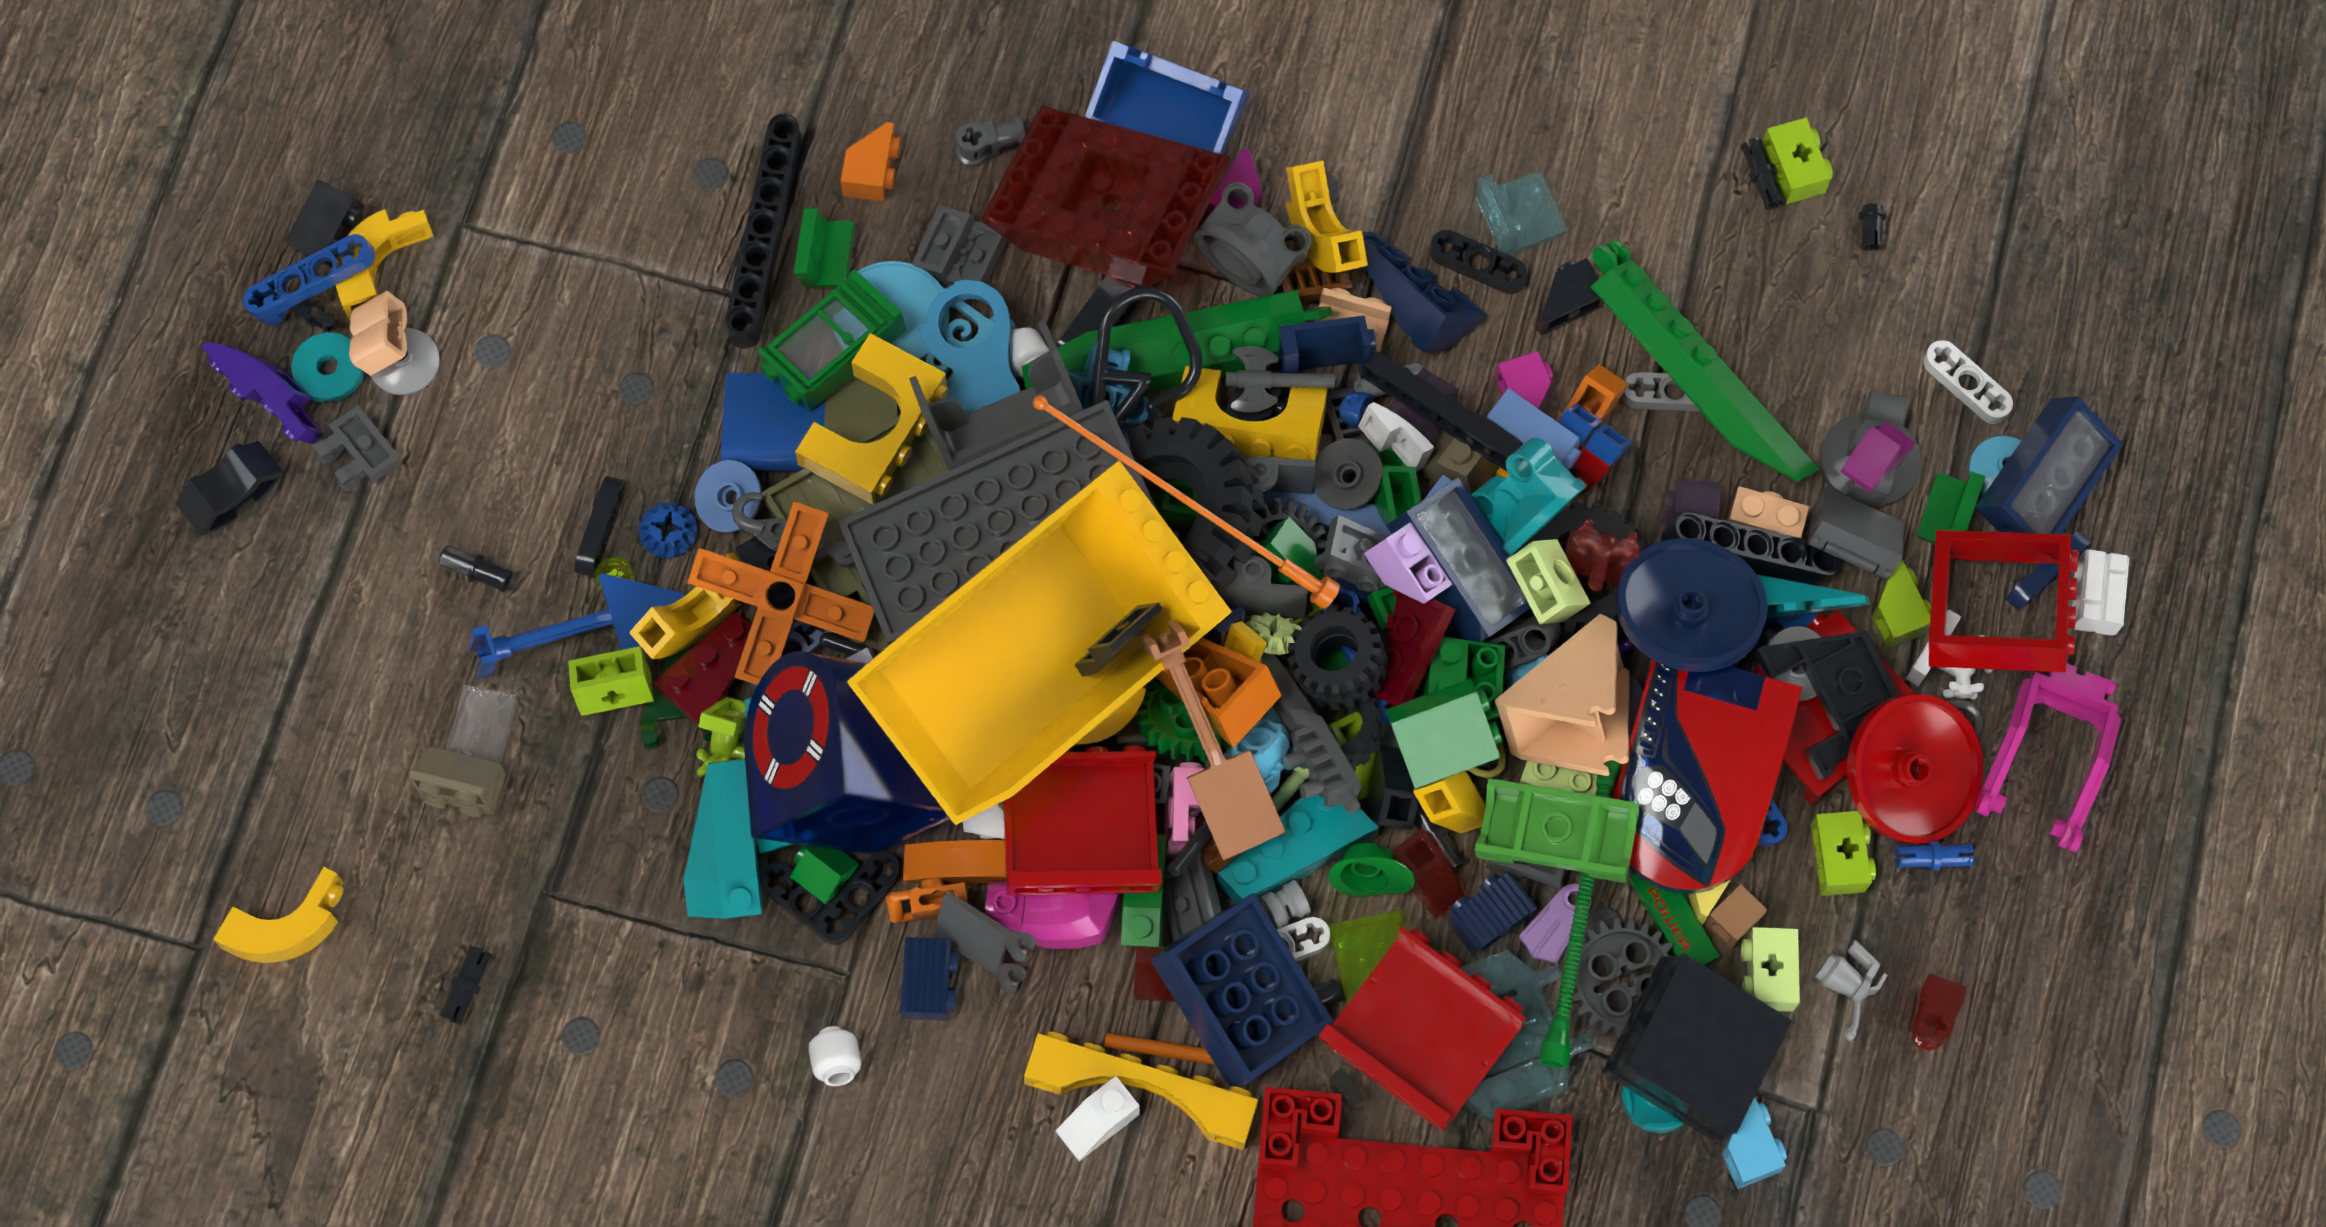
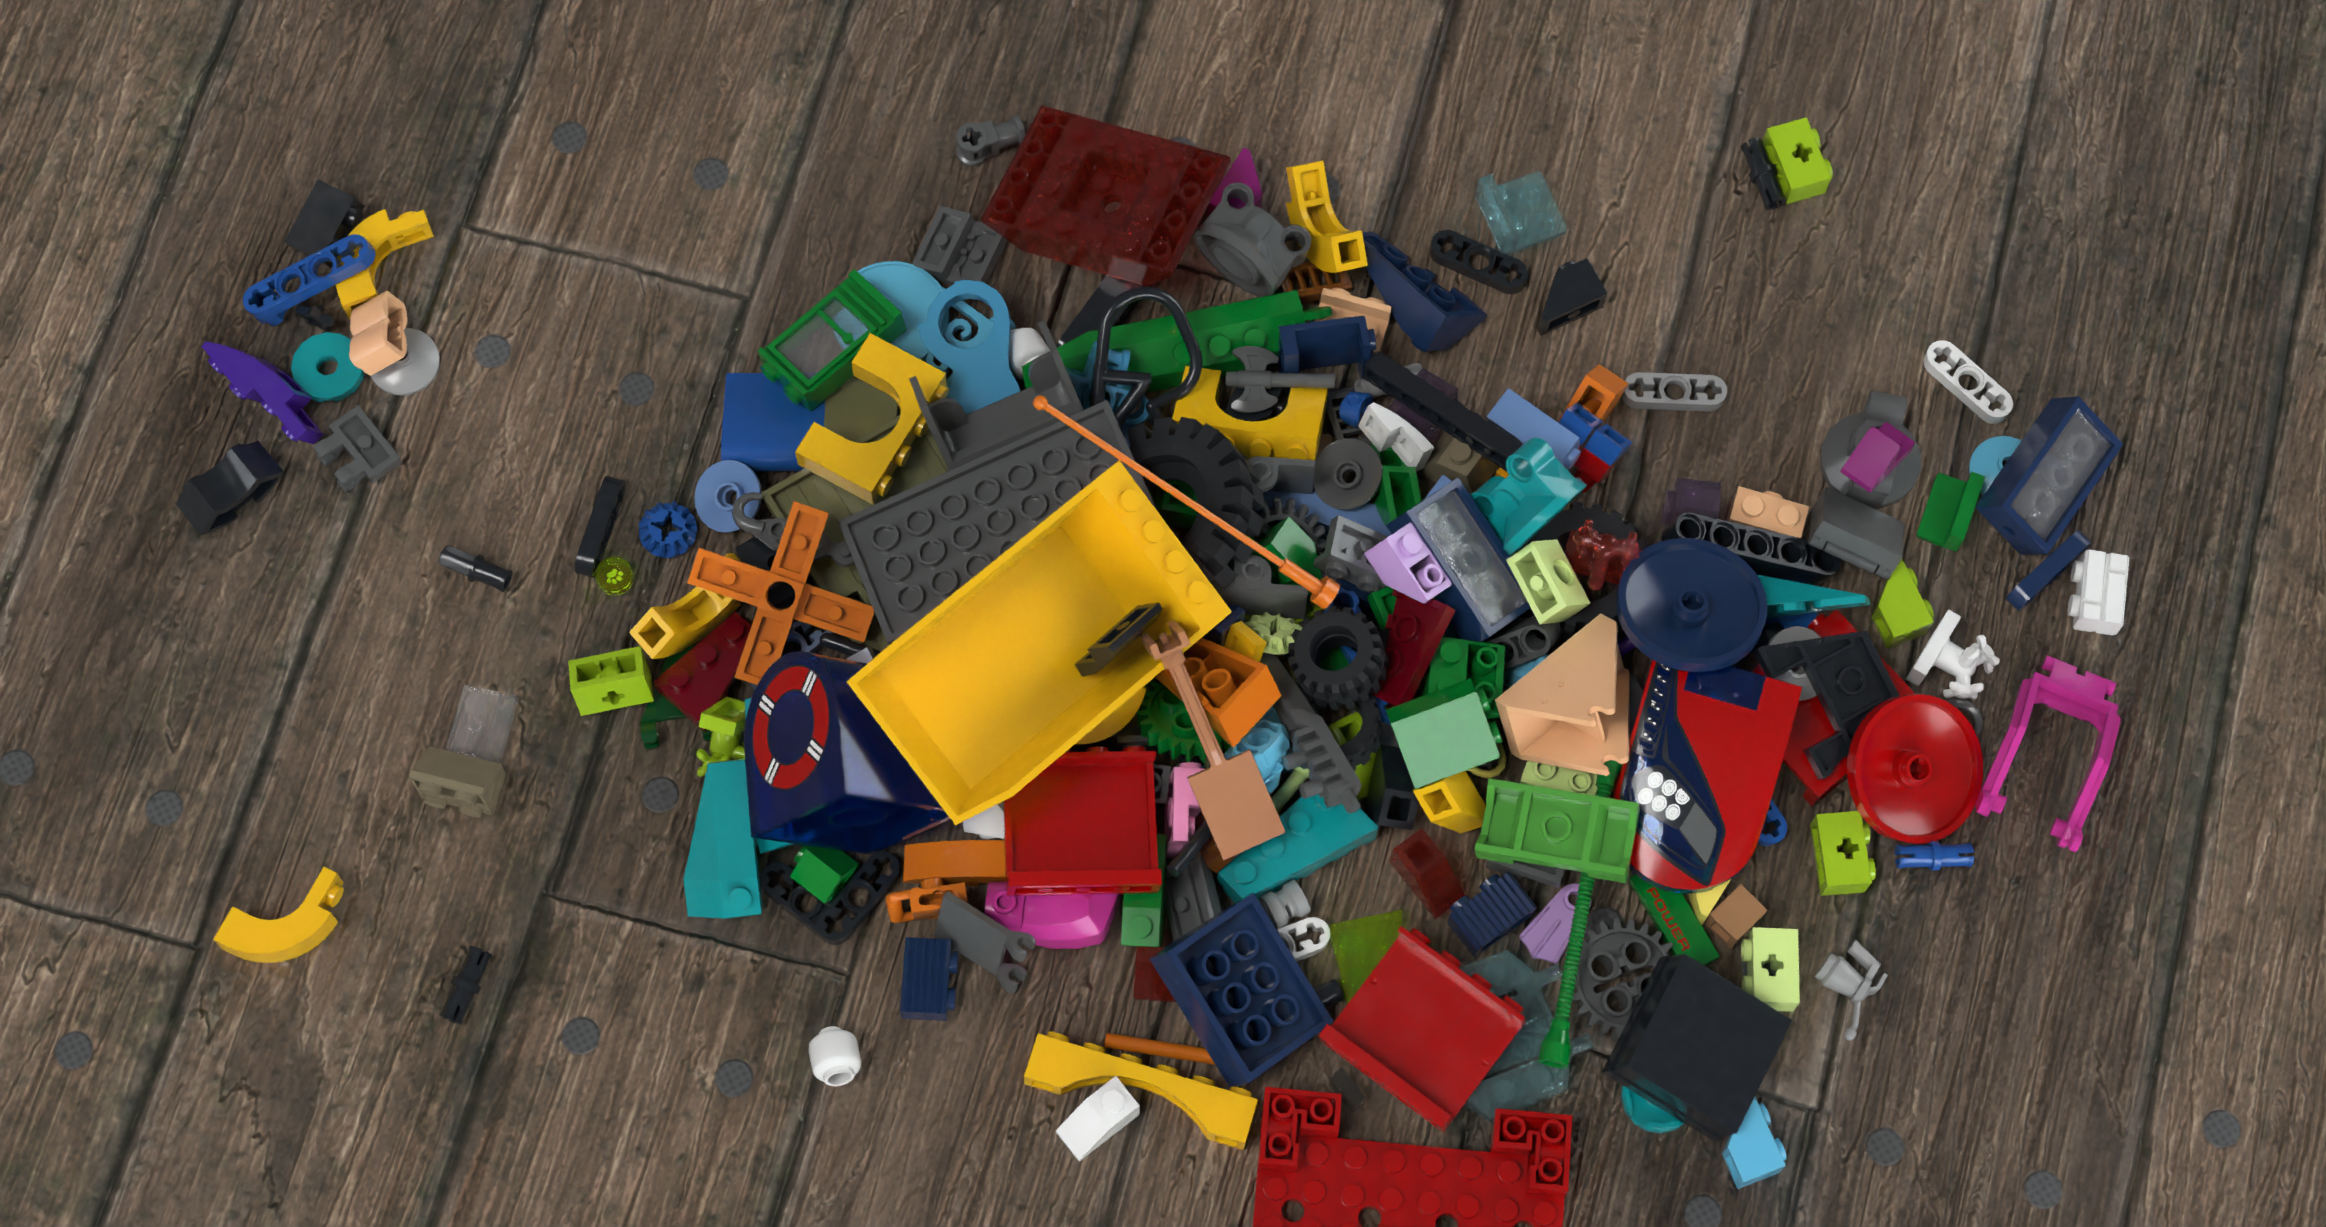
blue piece [468,574,685,680] -> none
black beam [726,113,802,349] -> none
green panel [793,208,855,288] -> none
orange slope [841,122,901,202] -> none
blue windscreen [1083,41,1251,175] -> none
green piece [1328,842,1415,898] -> none
black pin [1414,802,1467,874] -> none
dark pink slope [1494,351,1553,410] -> none
green hinge [1591,239,1820,482] -> none
black pin [1858,204,1887,251] -> none
clear red piece [1911,973,1966,1051] -> none
red window [1929,530,2078,672] -> none

